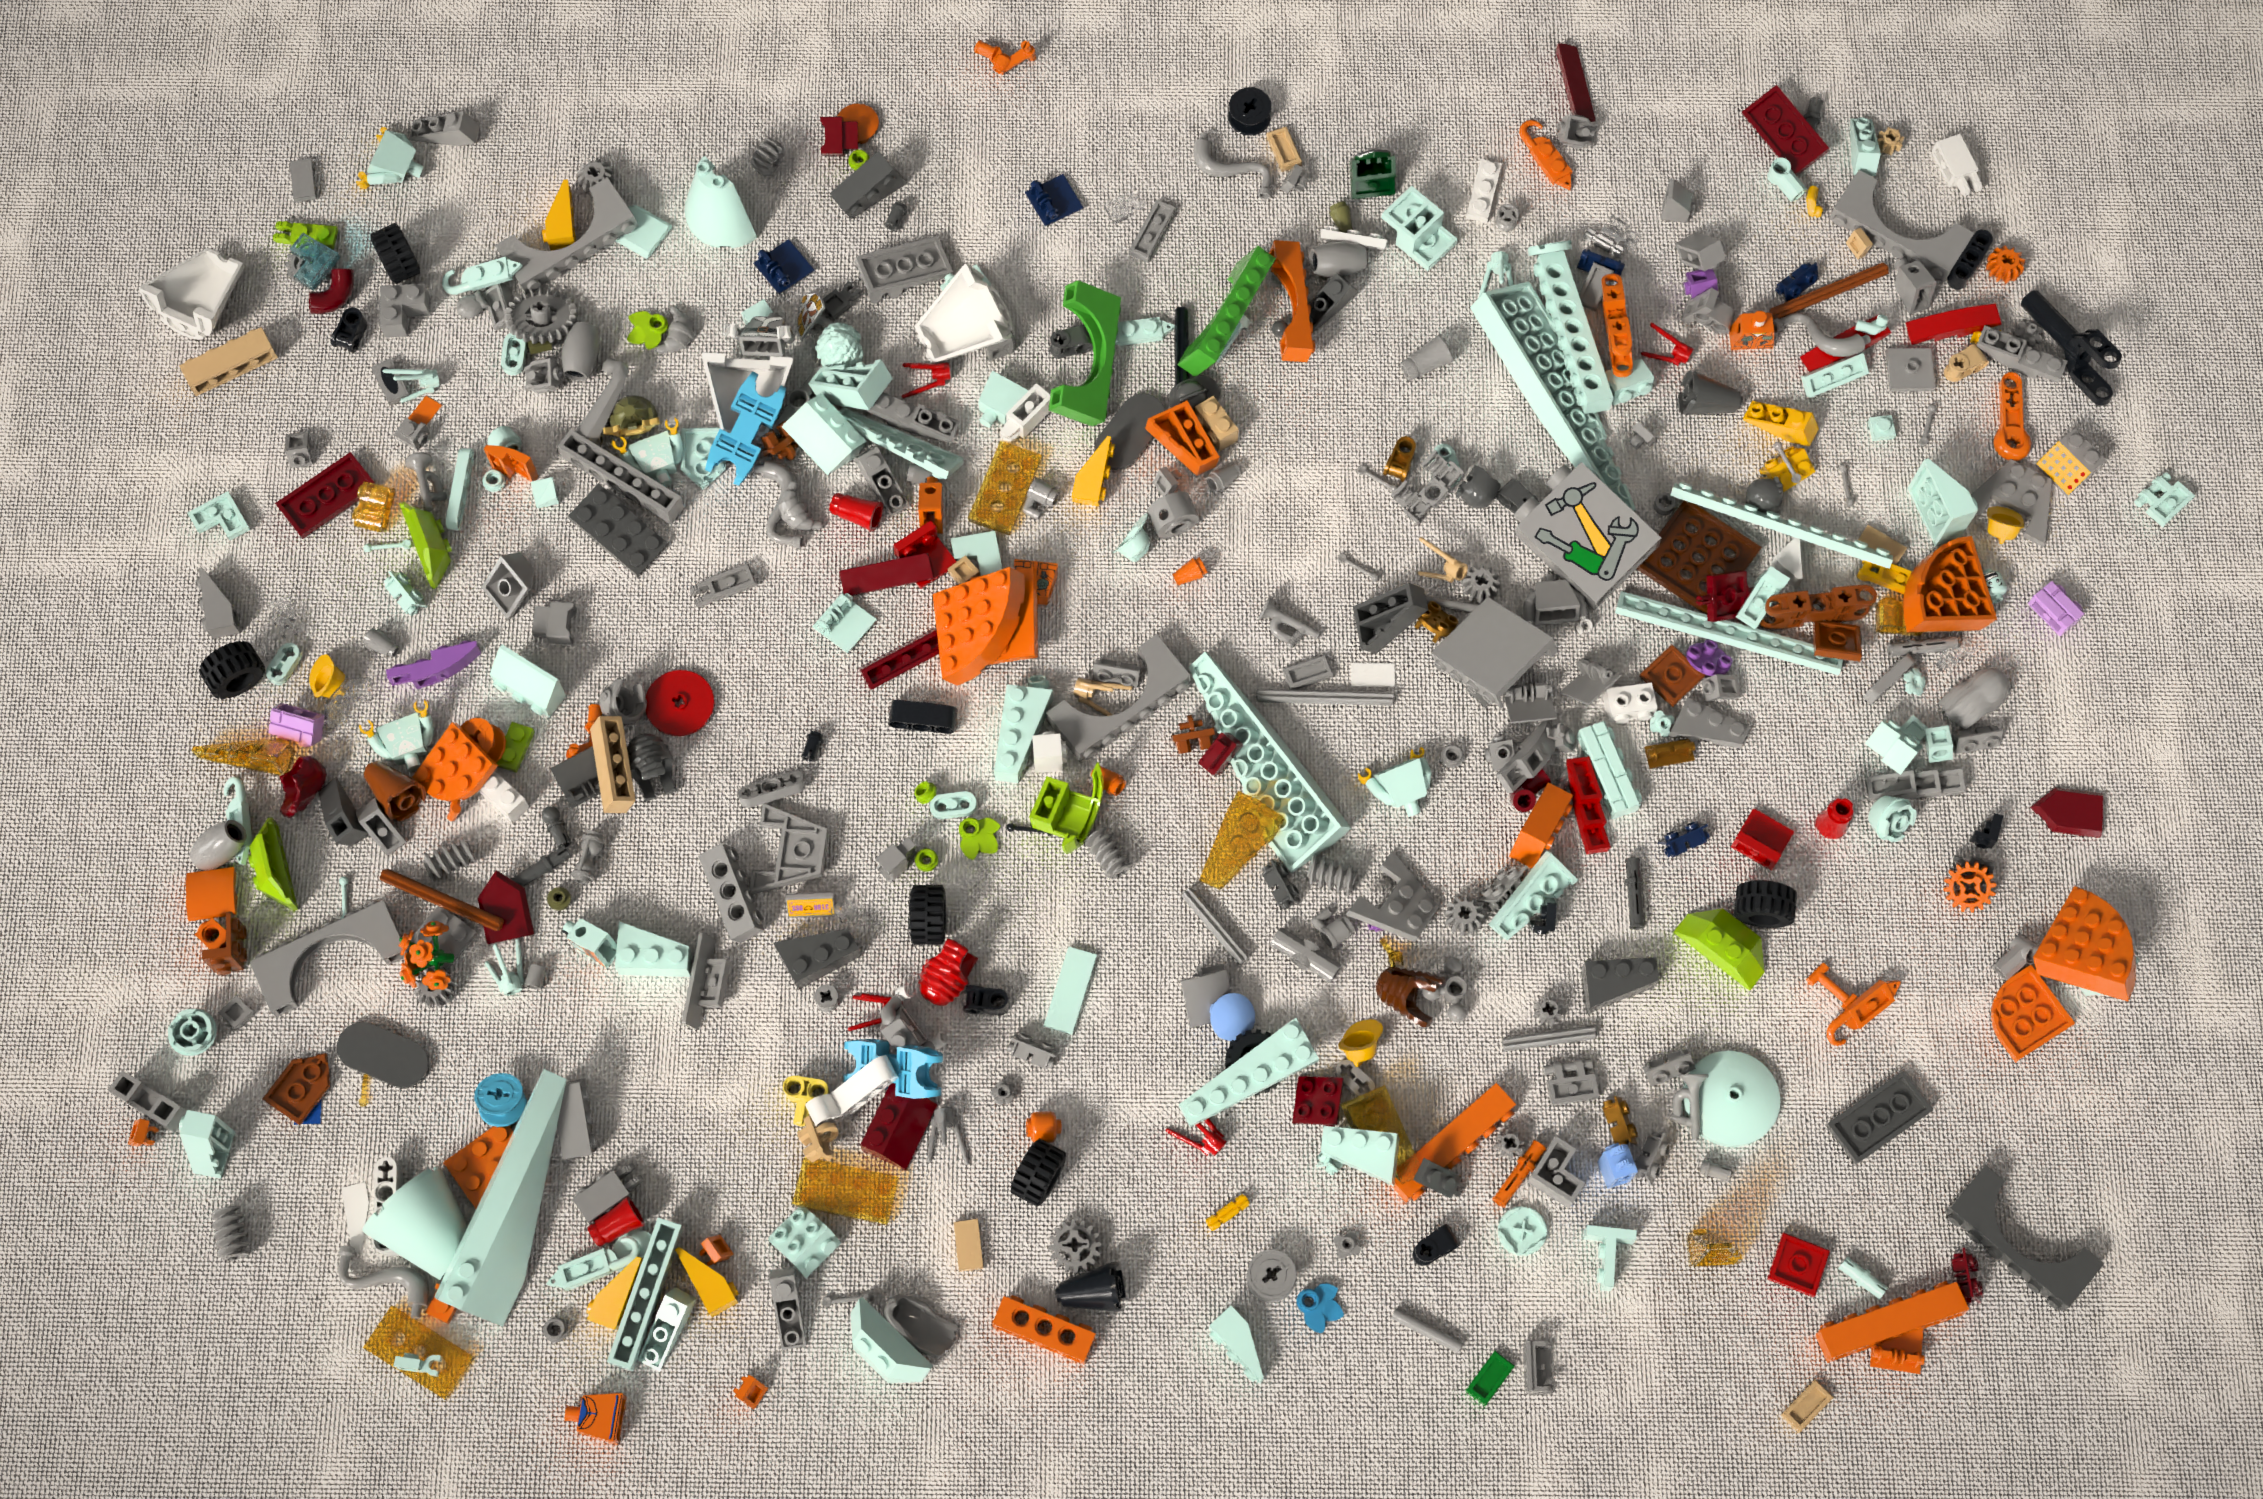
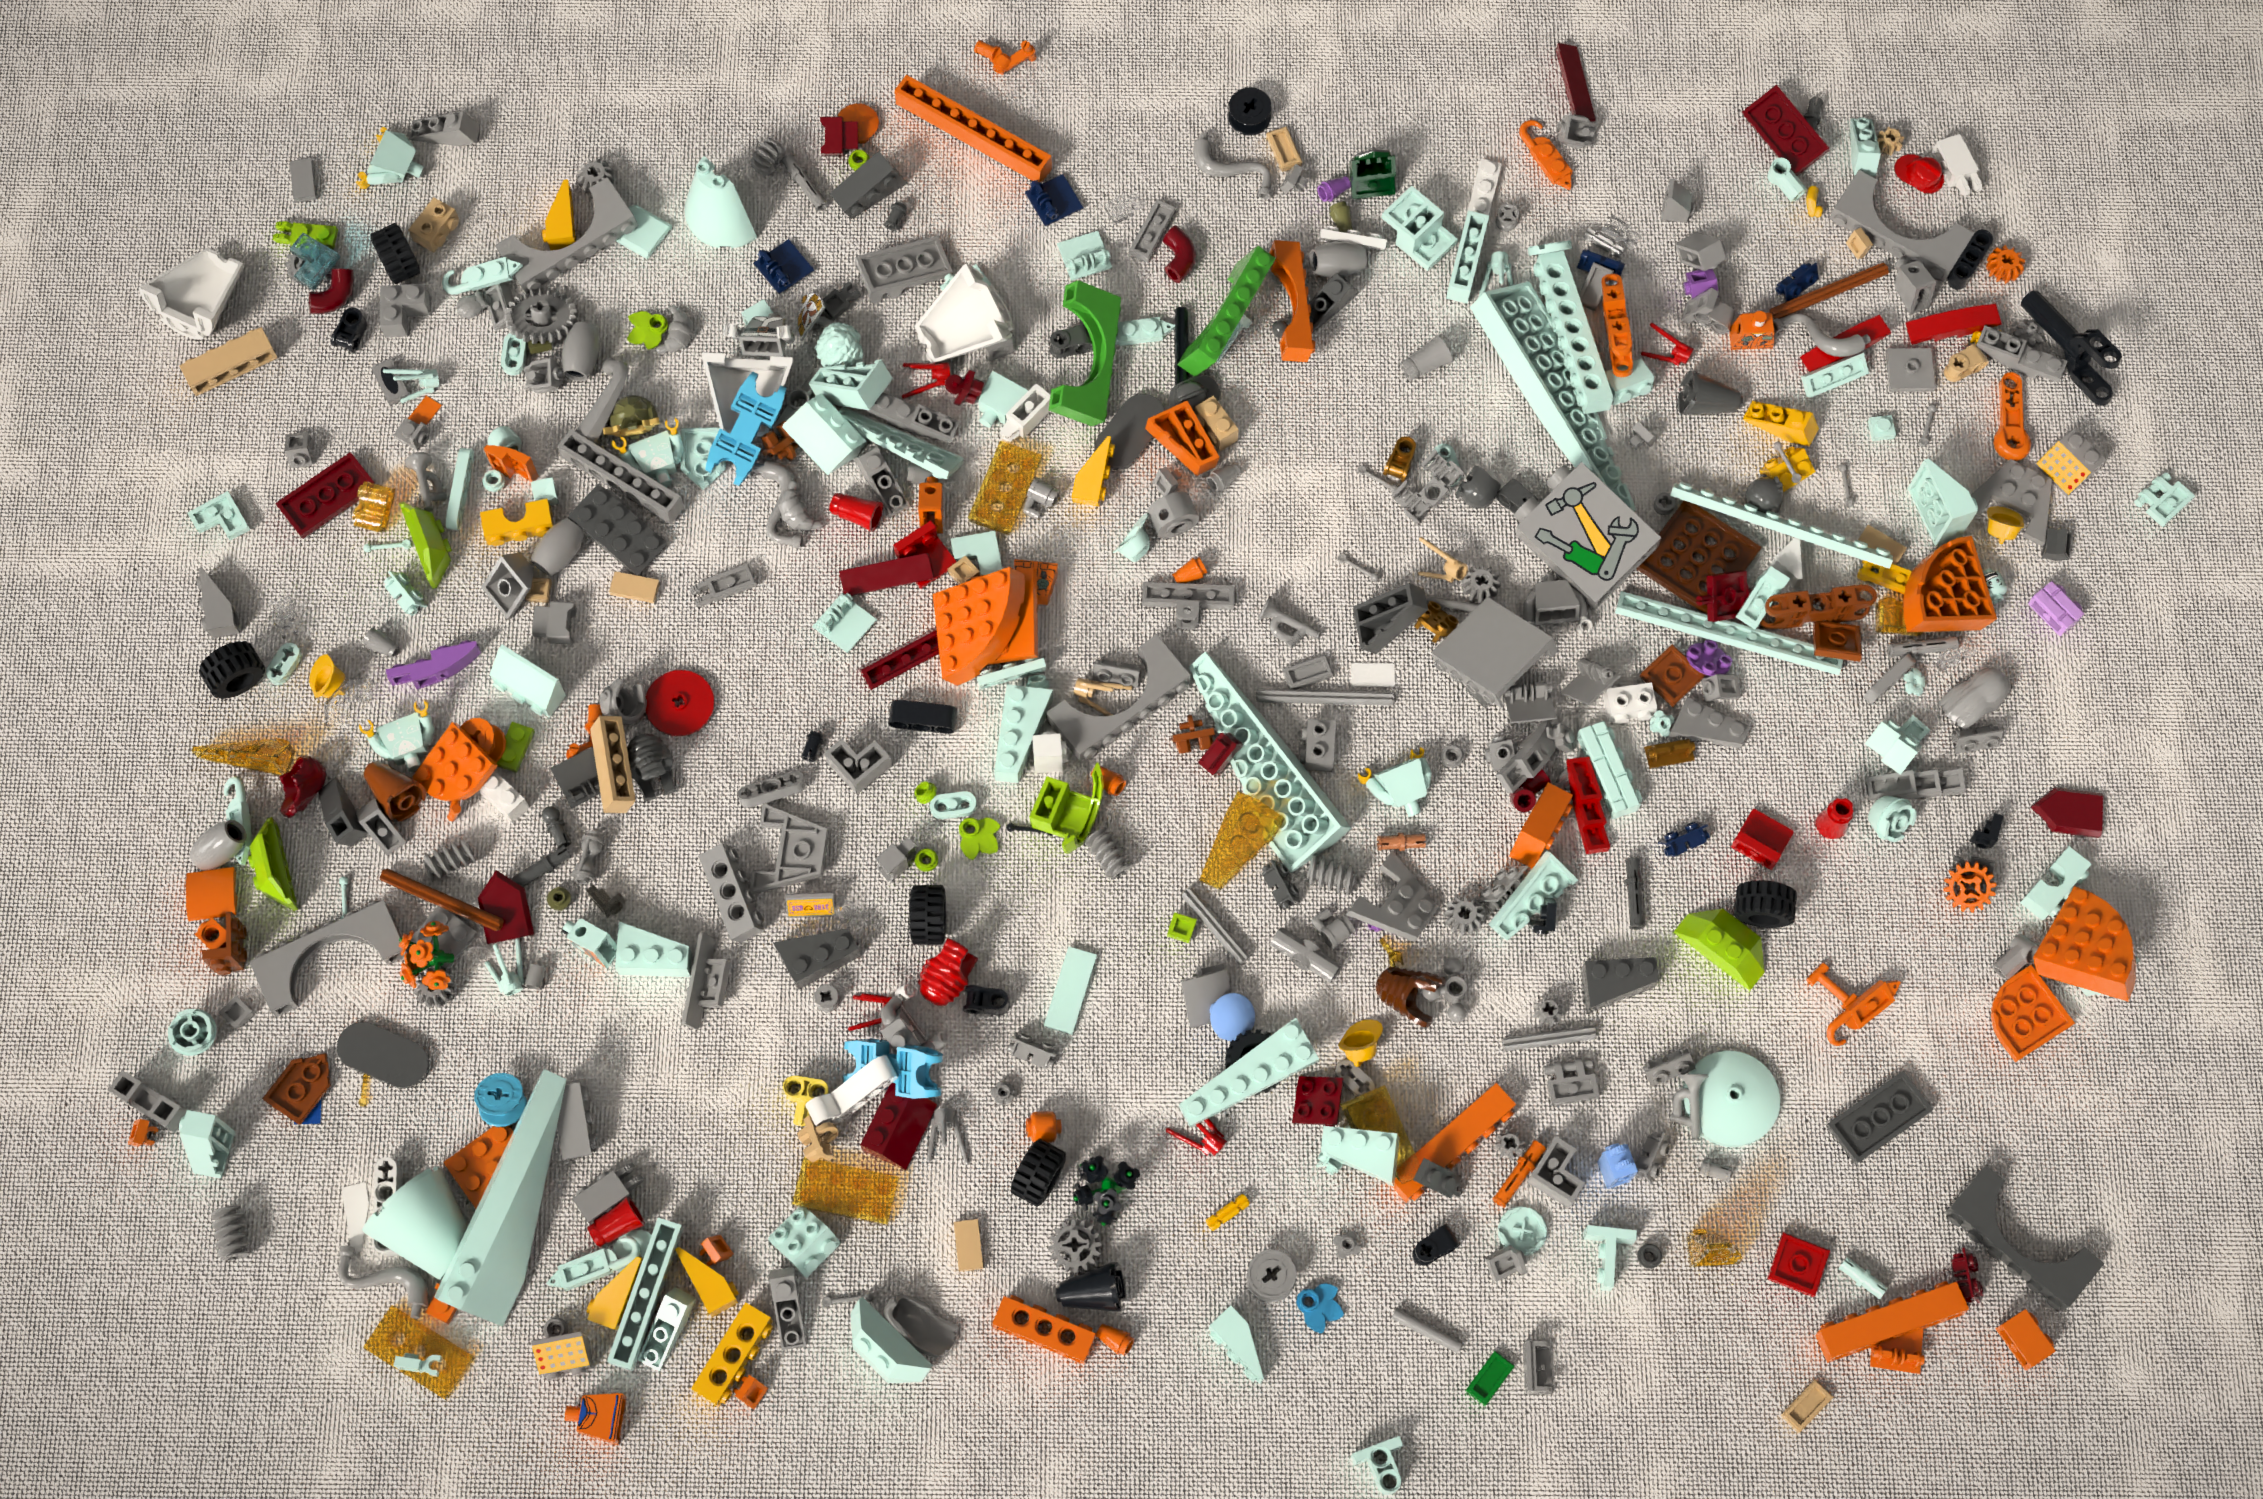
lavender brick [269,703,325,747] -> none
pearl gold hinge [1602,1096,1638,1145] -> none
light aqua arm [1855,314,1889,335] -> none
light aqua brick [1925,725,1953,763] -> none
none -> tan brick [408,197,459,253]
none -> yellow arch [480,499,554,546]
none -> tan tile [525,577,552,603]
none -> light grey piece [531,518,585,576]
none -> slope [531,1331,593,1381]
none -> clear smoke bracket [586,884,625,918]
none -> tan tile [609,571,660,603]
none -> yellow brick [691,1302,773,1407]
none -> light grey pin [782,153,828,211]
none -> light grey brick [824,739,892,795]
none -> orange brick [894,74,1052,183]
none -> dark red hips [945,370,984,406]
none -> light aqua plate [977,658,1046,690]
none -> light aqua hinge [1057,231,1112,281]
none -> black plant [1073,1156,1140,1226]
none -> orange cone [1096,1324,1134,1356]
none -> light grey plate [1142,582,1234,630]
none -> dark red cylinder [1163,225,1196,283]
none -> lime plate [1167,912,1197,943]
none -> light grey brick [1300,719,1336,772]
none -> medium lavender cone [1317,176,1350,202]
none -> light aqua tile [1351,1436,1403,1495]
none -> nougat pin [1377,833,1426,851]
none -> light aqua brick [1446,211,1489,304]
none -> light grey bracket [1485,1245,1528,1282]
none -> dark grey plate [1637,1244,1662,1269]
none -> red piece [1894,154,1944,194]
none -> orange brick [1995,1309,2056,1371]
none -> light aqua arch [2020,846,2092,921]
none -> dark grey piece [2042,527,2072,561]

